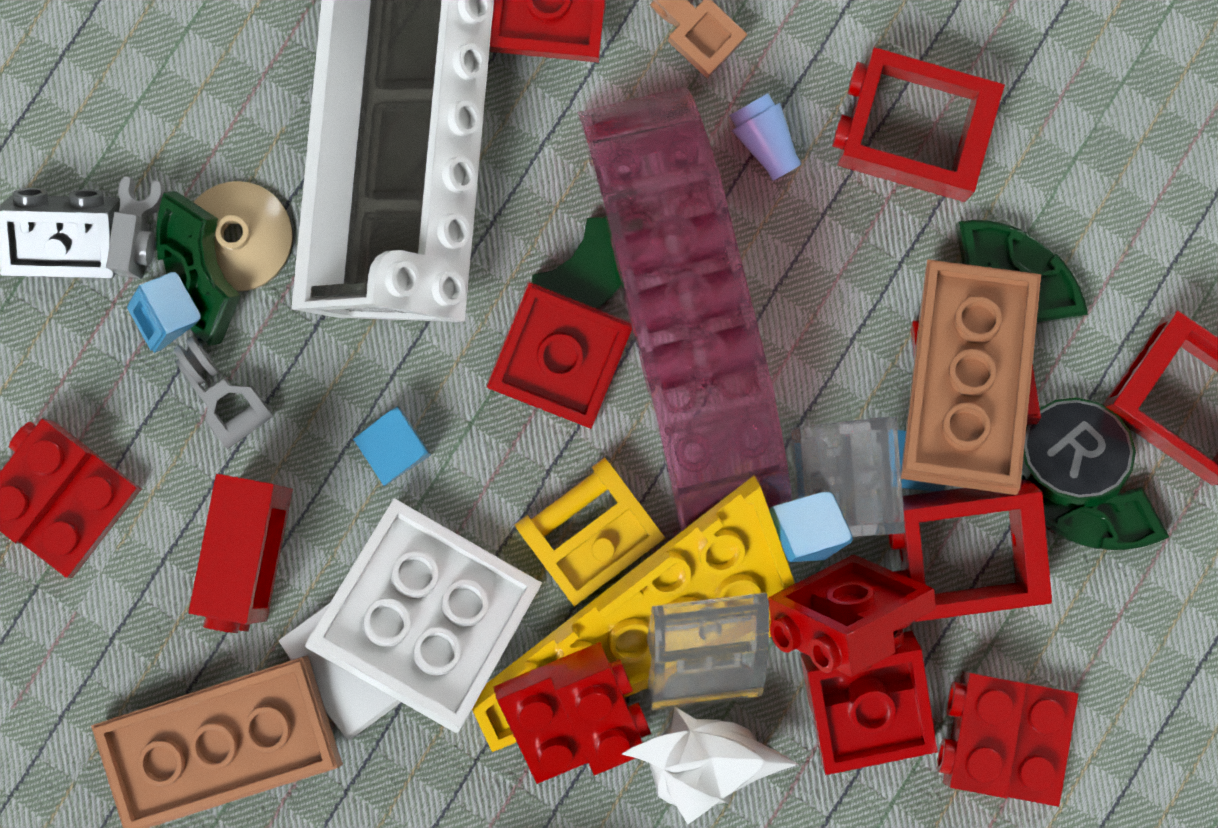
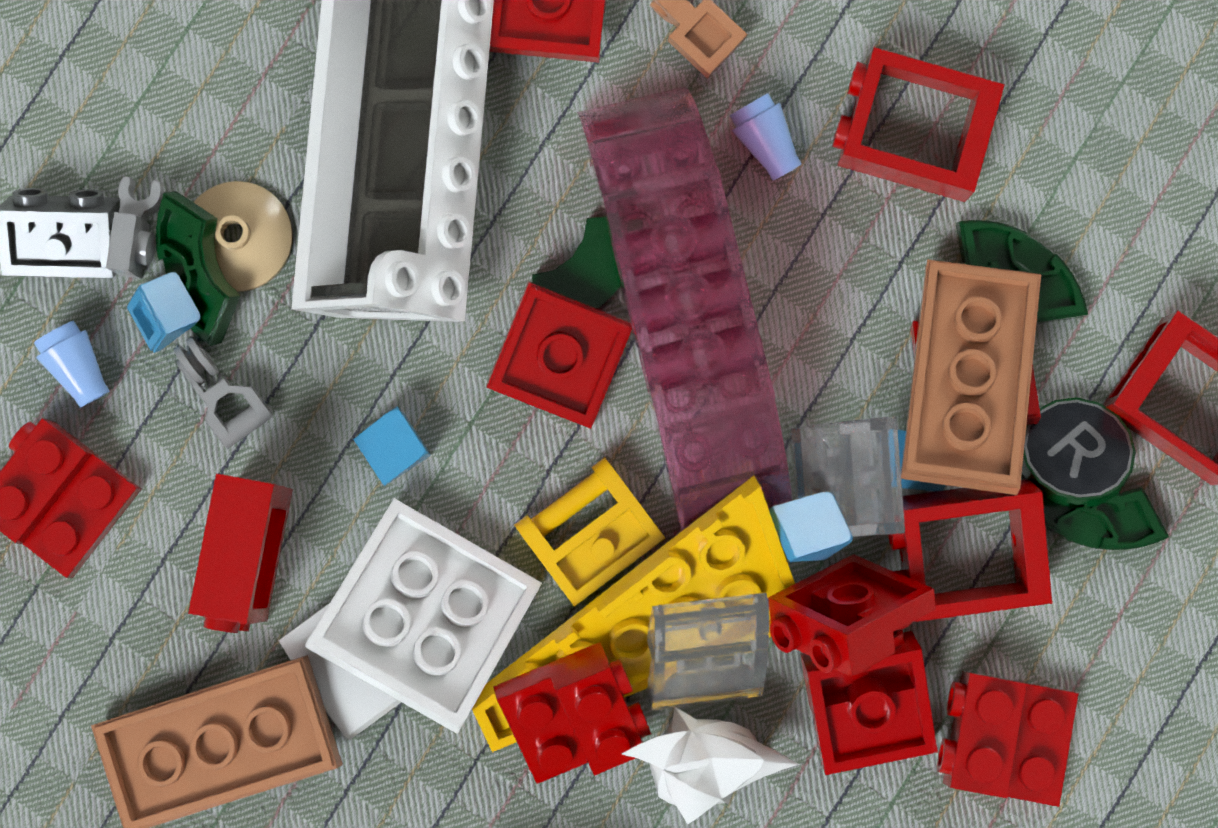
none -> light blue cone [34,320,110,408]

